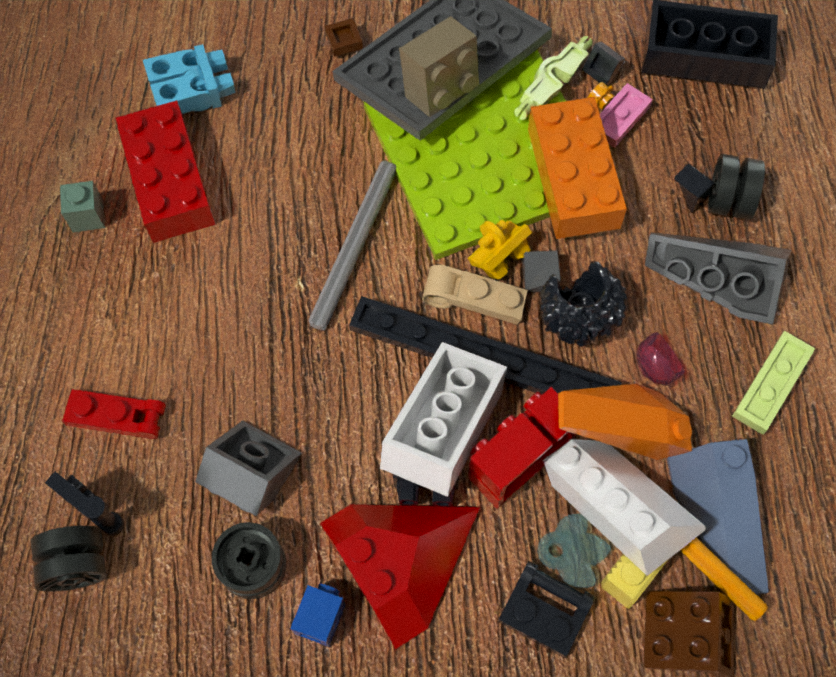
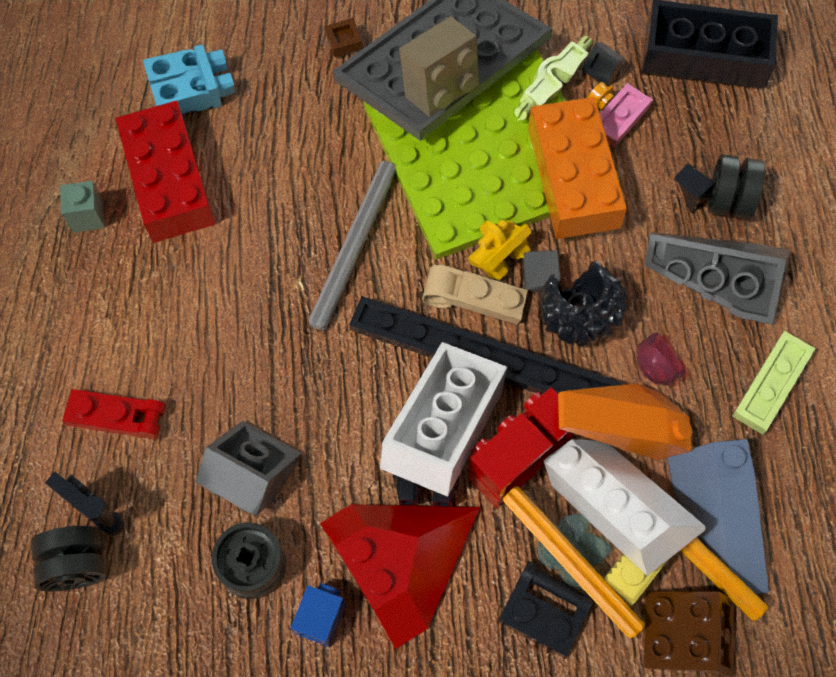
none -> light orange axle [503,486,645,639]

